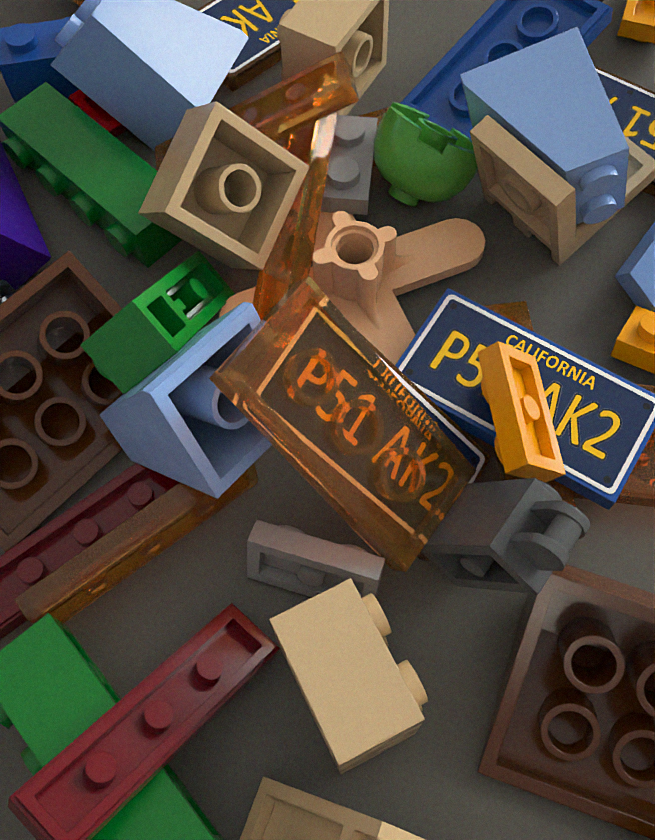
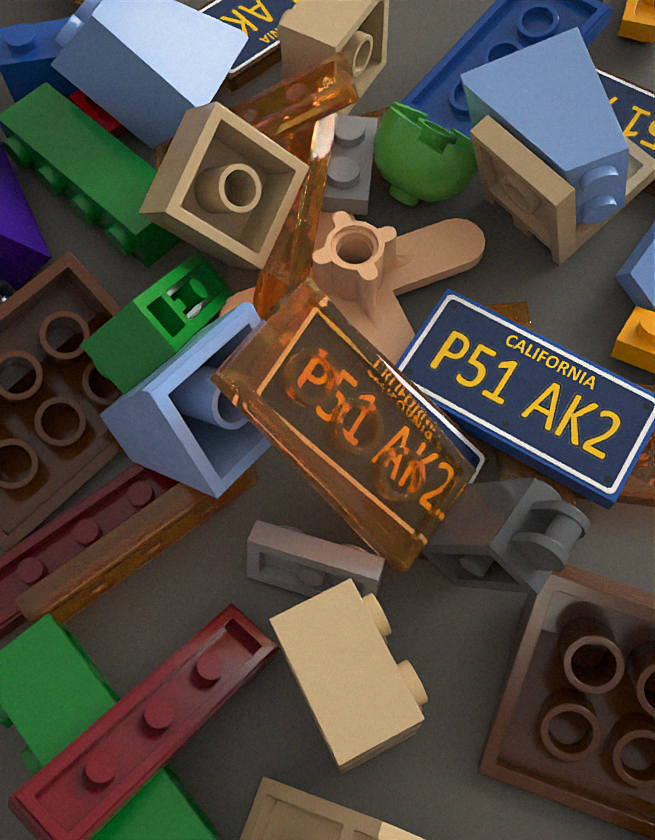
light orange plate [477,341,566,483] -> none

